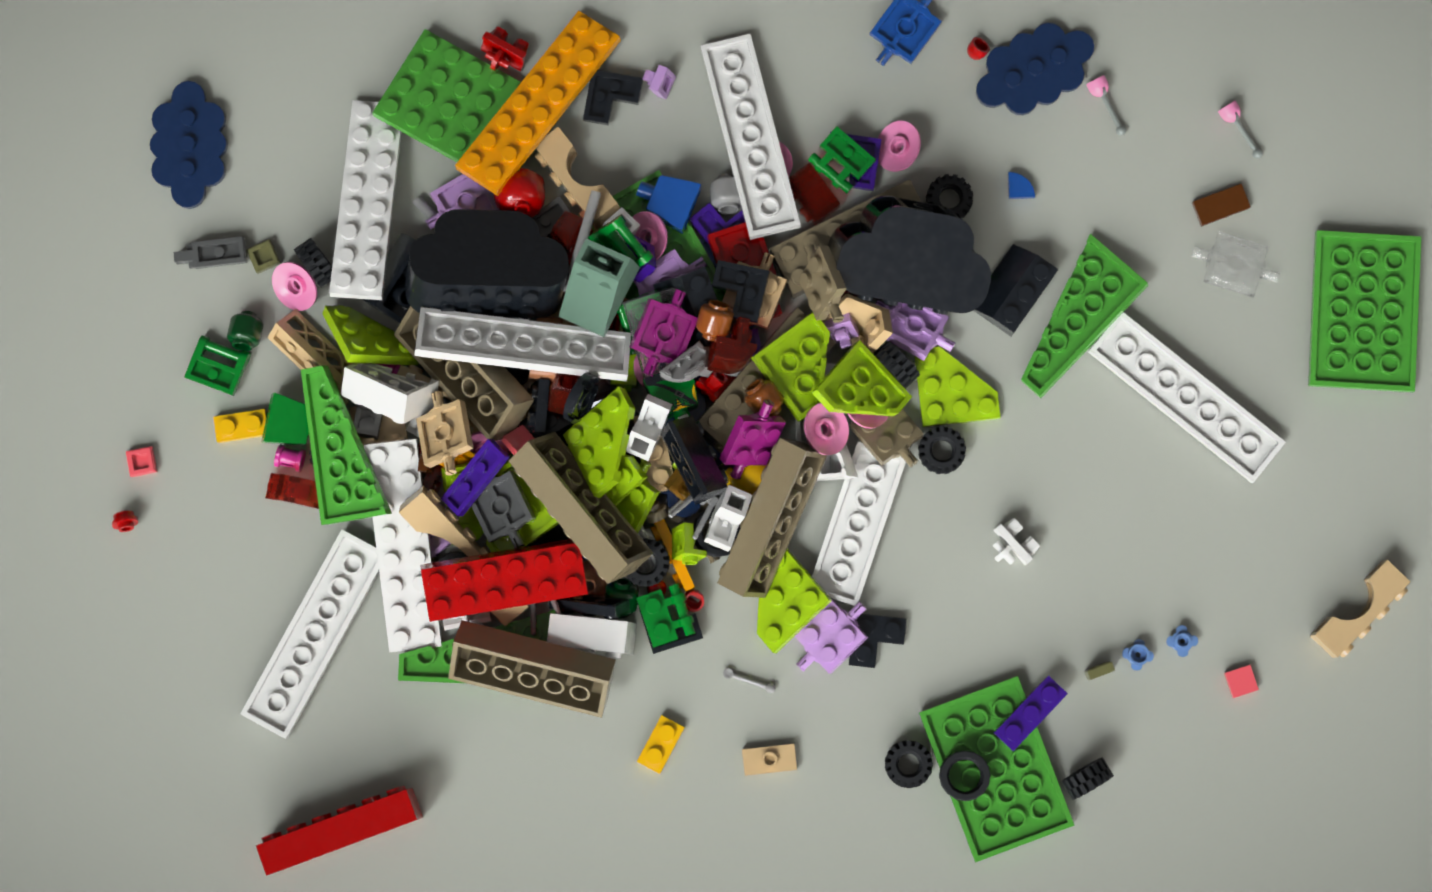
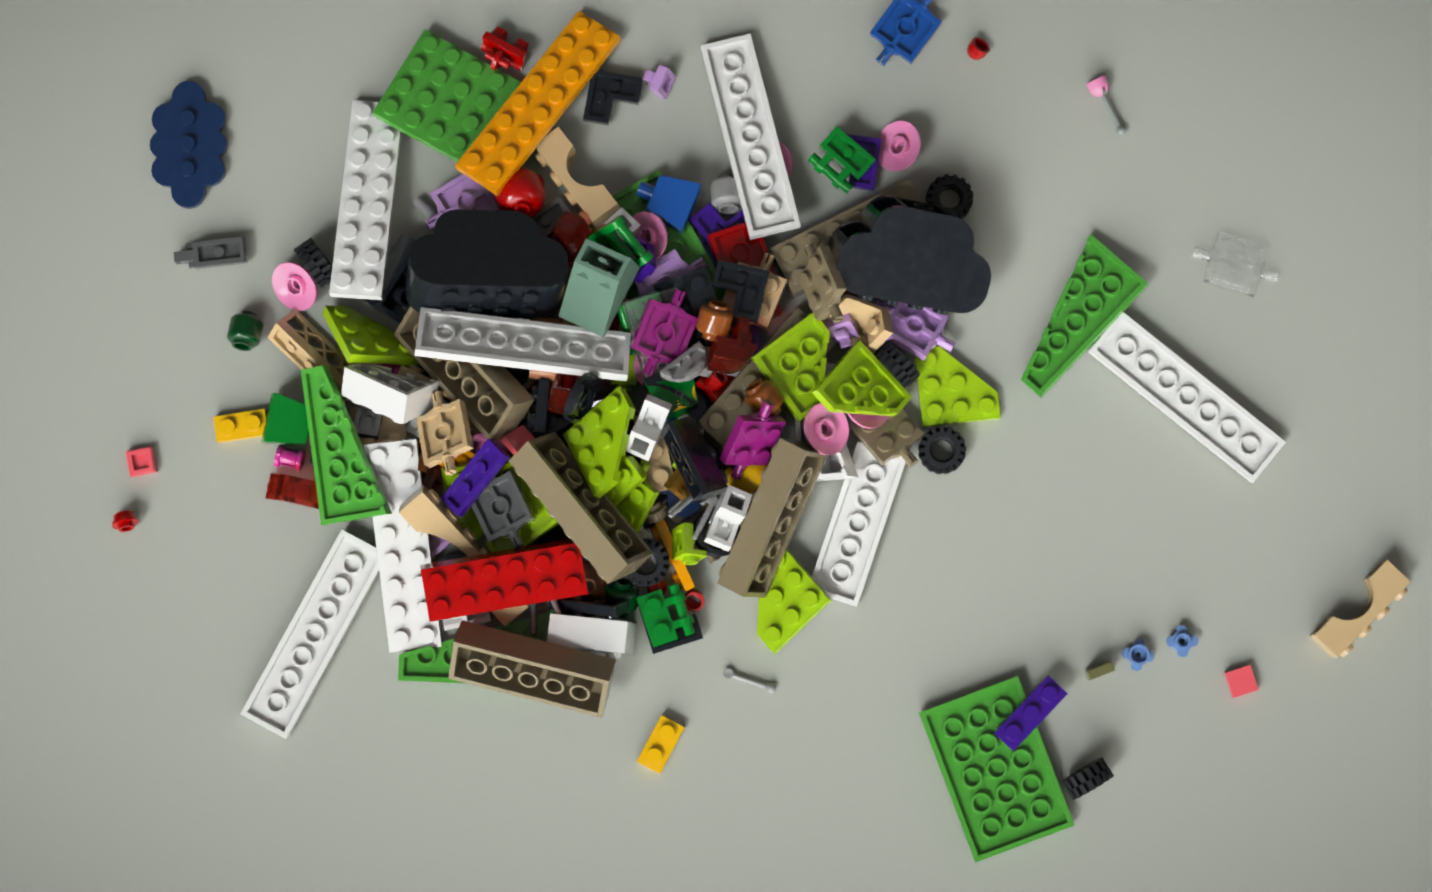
green plate [184,335,251,396] -> none
olive tile [246,239,281,274] -> none
red brick [256,785,423,876] -> none
light grey bar [563,190,602,292] -> none
tan plate [742,744,797,776] -> none
clear red brick [789,163,840,225] -> none
lavender plate [795,599,868,674] -> none
black plate [849,614,906,668] -> none
black tyre [885,740,933,788] -> none
black tyre [939,750,991,801] -> none
black slope [973,244,1059,337] -> none
dark blue plate [976,23,1094,116] -> none
white hips [993,518,1040,565] -> none
blue tile [1008,172,1035,199] -> none
reddish brown tile [1192,184,1251,227] -> none
hinge [1218,100,1263,159] -> none
bright green plate [1308,230,1421,393] -> none

